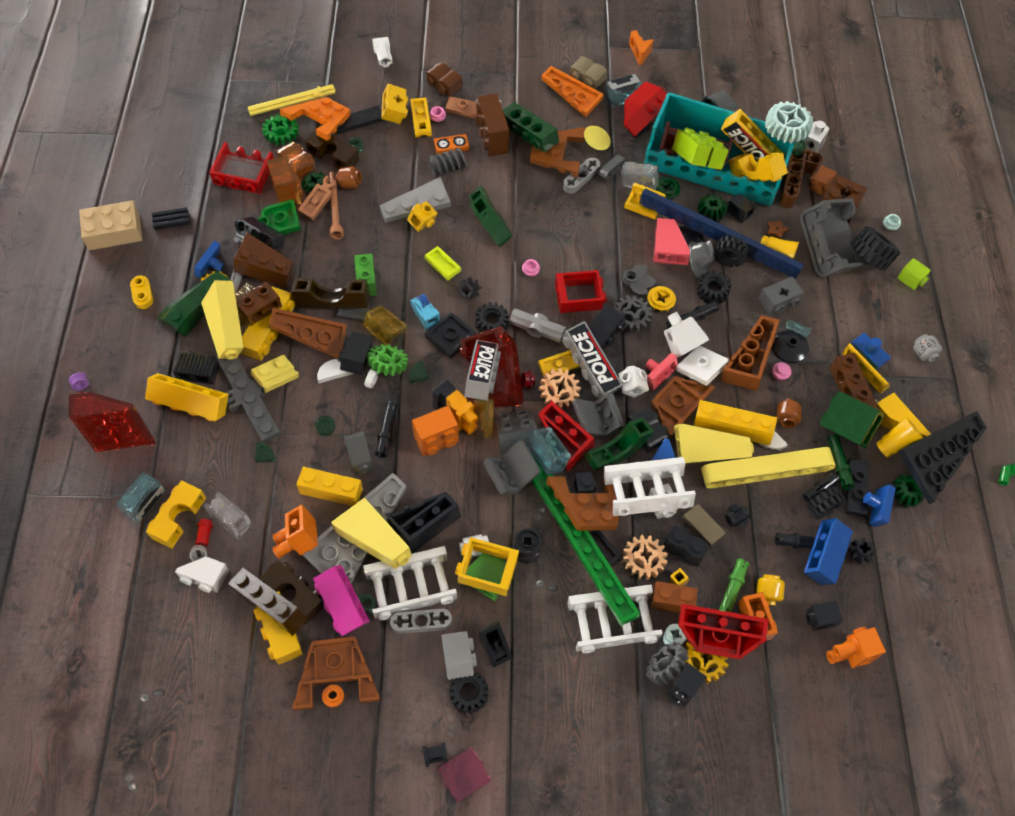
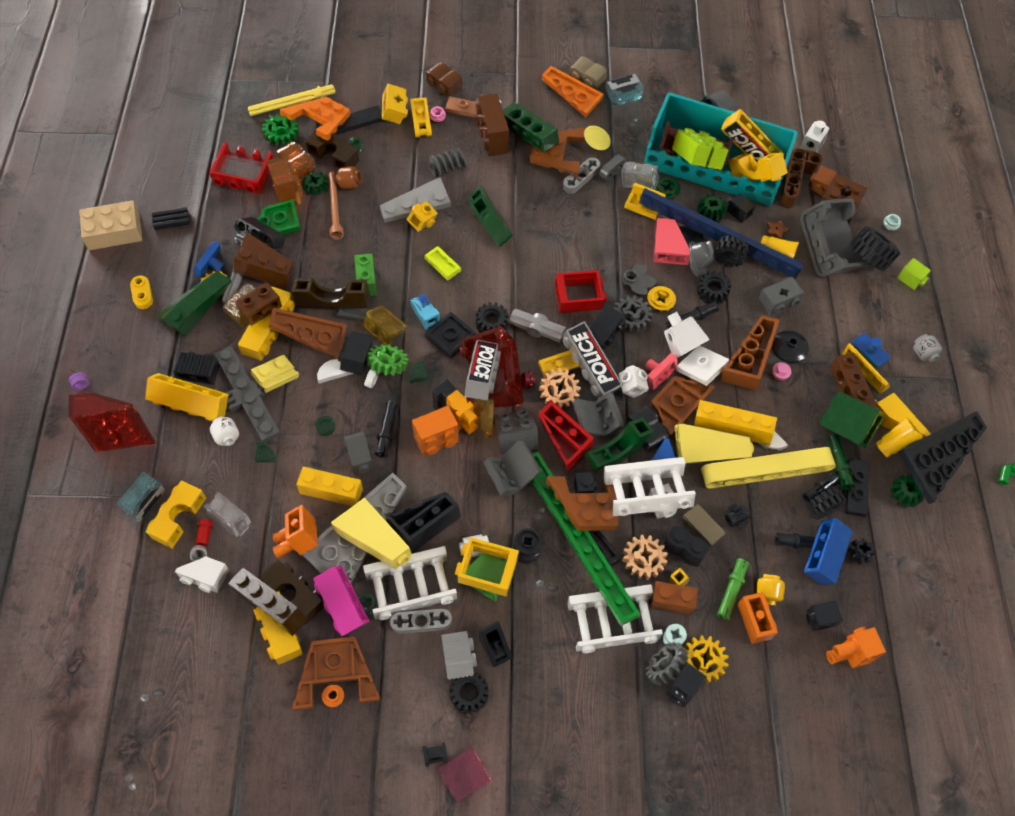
light yellow slope [201,280,244,360] -> none
nougat plate [298,176,337,221] -> none
white piece [372,37,392,68] -> none
tile [434,134,469,154] -> none
black gear [458,277,482,300] -> none
bright pink plate [522,259,540,277] -> none
clear light blue brick [527,427,571,475] -> none
red wedge [624,81,668,137] -> none
orange slope [629,30,654,65] -> none
red wedge [678,604,769,660] -> none
light aqua gear [765,101,813,144] -> none
dark orange head [776,399,802,428] -> none
clear light blue piece [785,319,812,337] -> none
clear green bush [791,140,806,156] -> none
blue tile [863,484,896,527] -> none
none -> white head [210,417,239,446]

